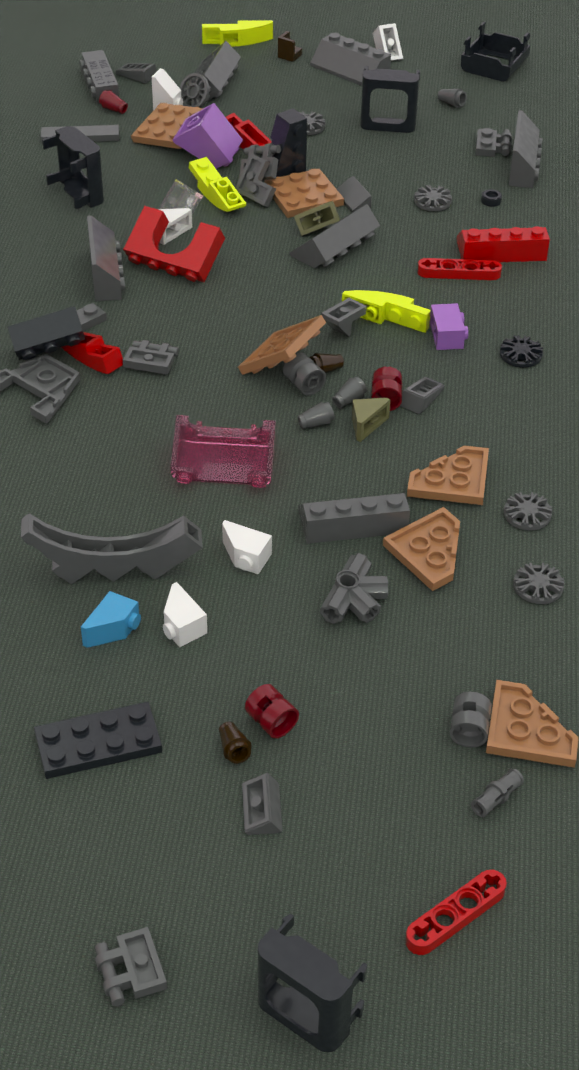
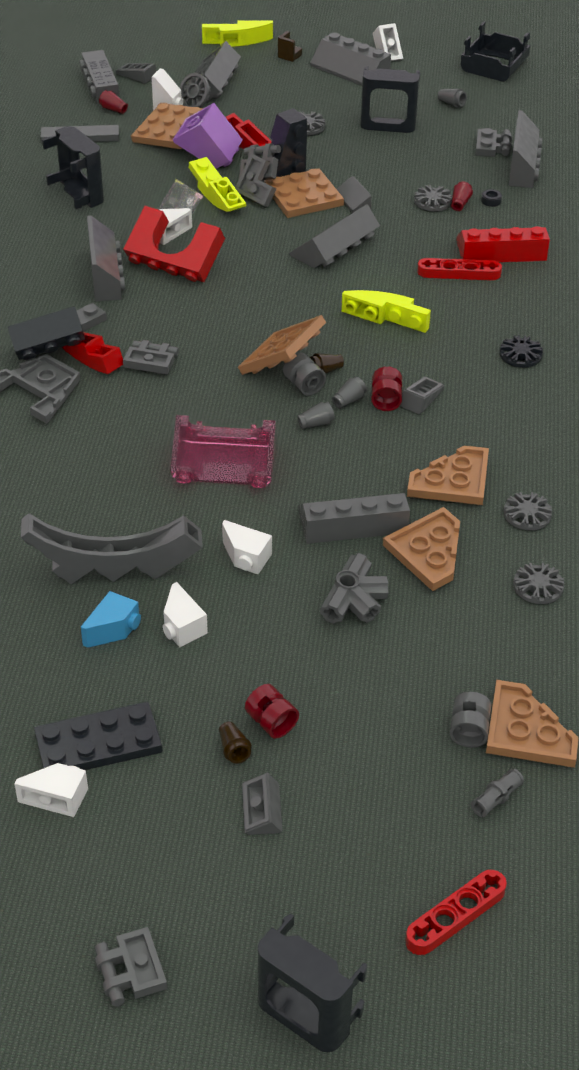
olive slope [294,201,340,236] -> none
dark grey slope [321,298,367,337] -> none
olive slope [352,398,390,442] -> none
medium lavender brick [430,303,468,350] -> none
none -> white slope [15,763,88,817]
none -> dark red cone [451,181,473,211]

